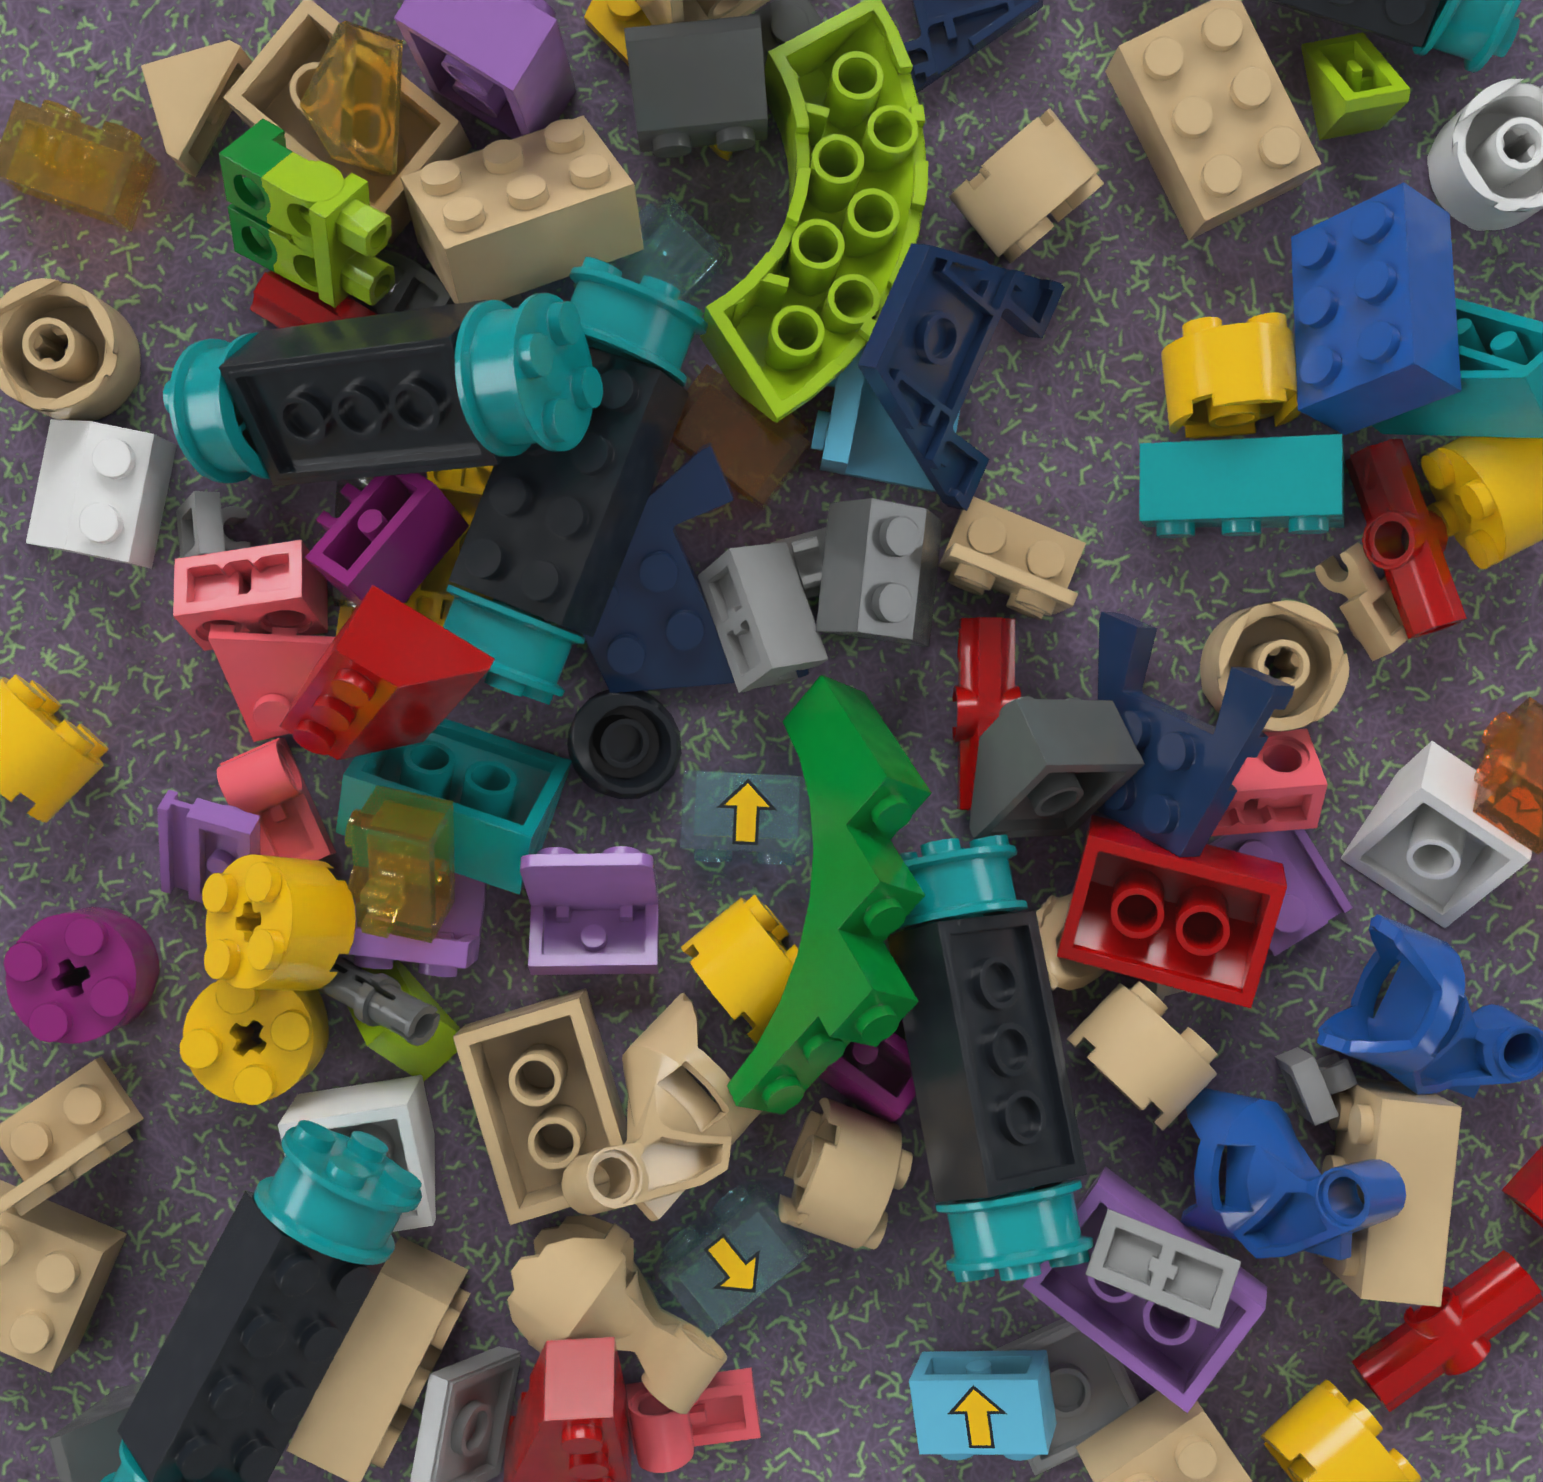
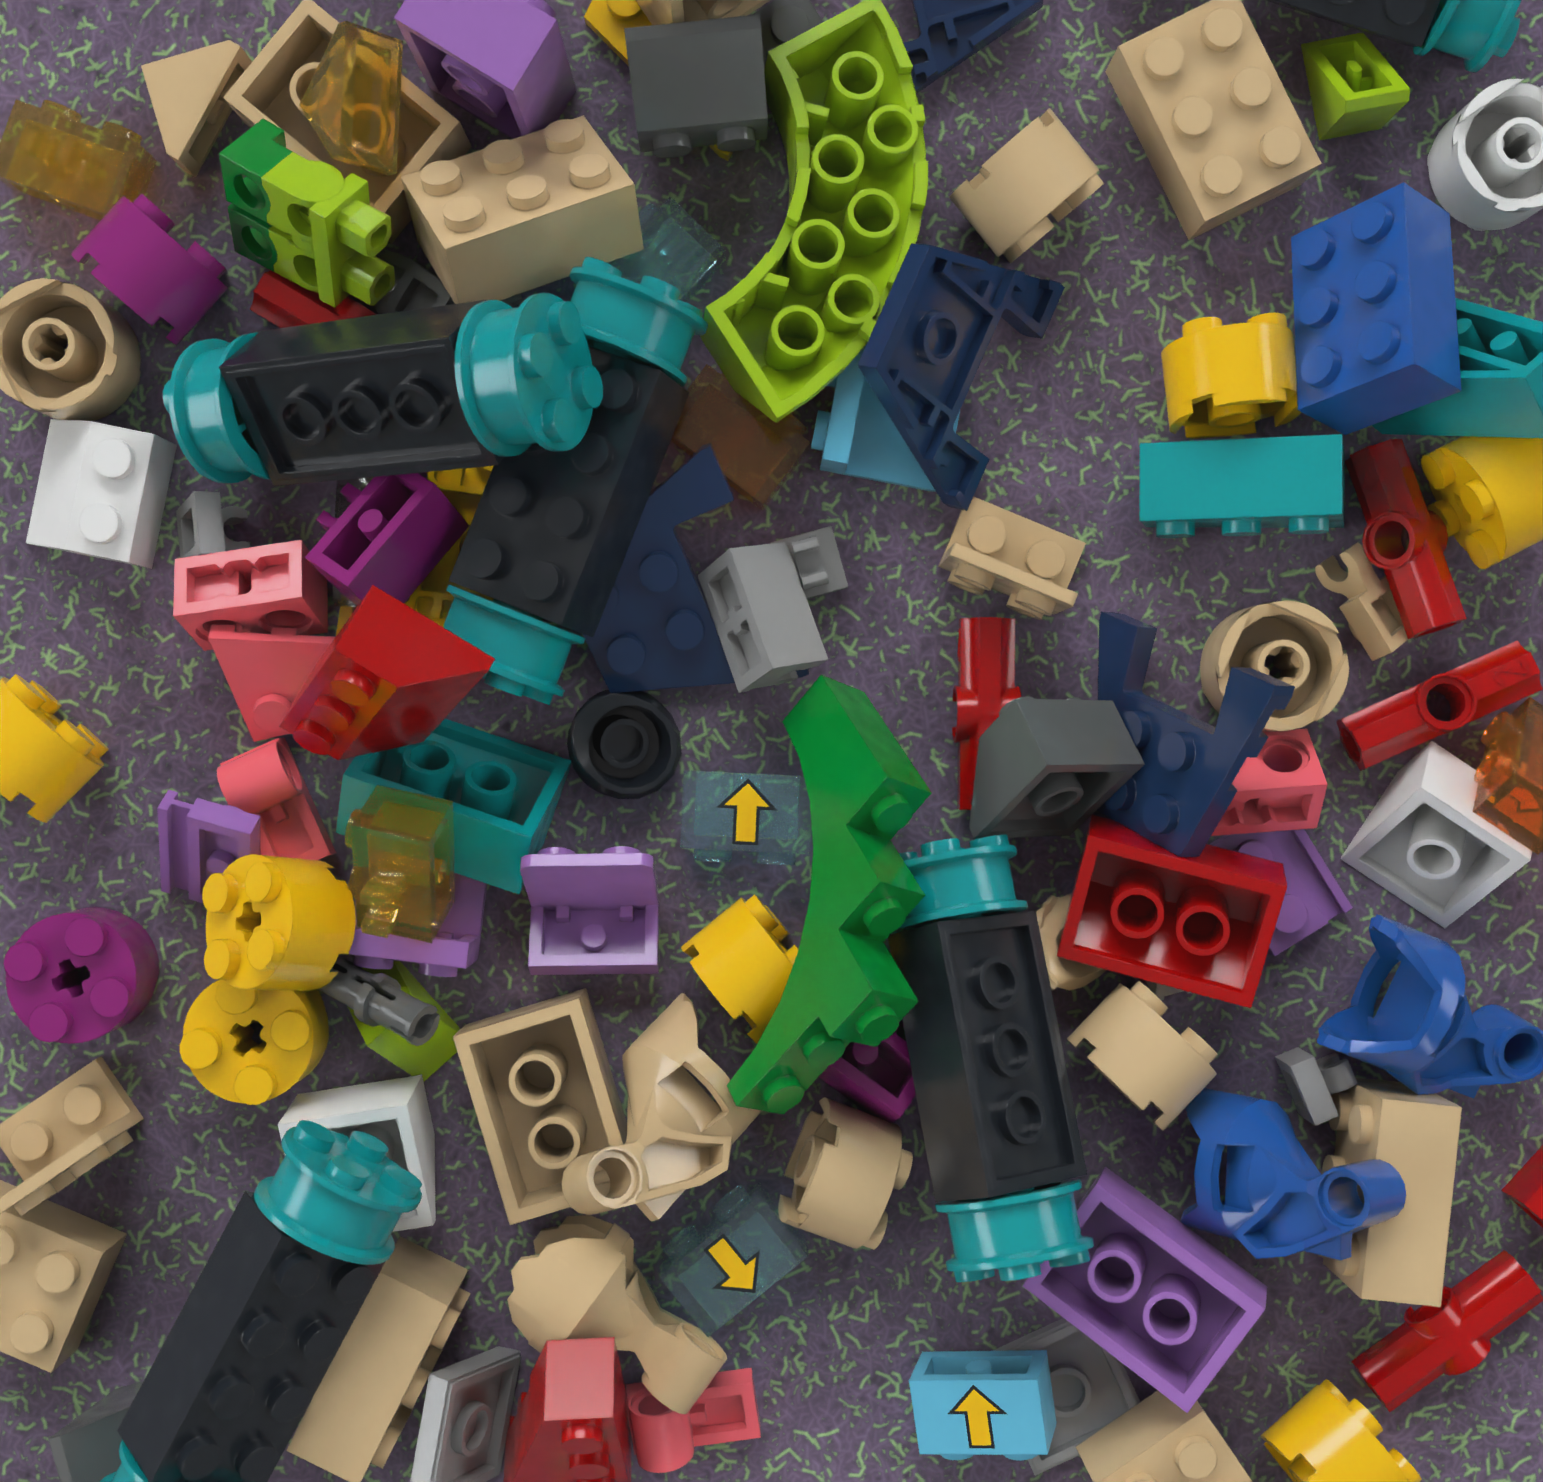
dark grey slope [816,498,943,647] -> none
light grey hinge [1085,1209,1241,1329] -> none
none -> magenta brick [71,193,228,346]
none -> red piece [1336,640,1543,771]

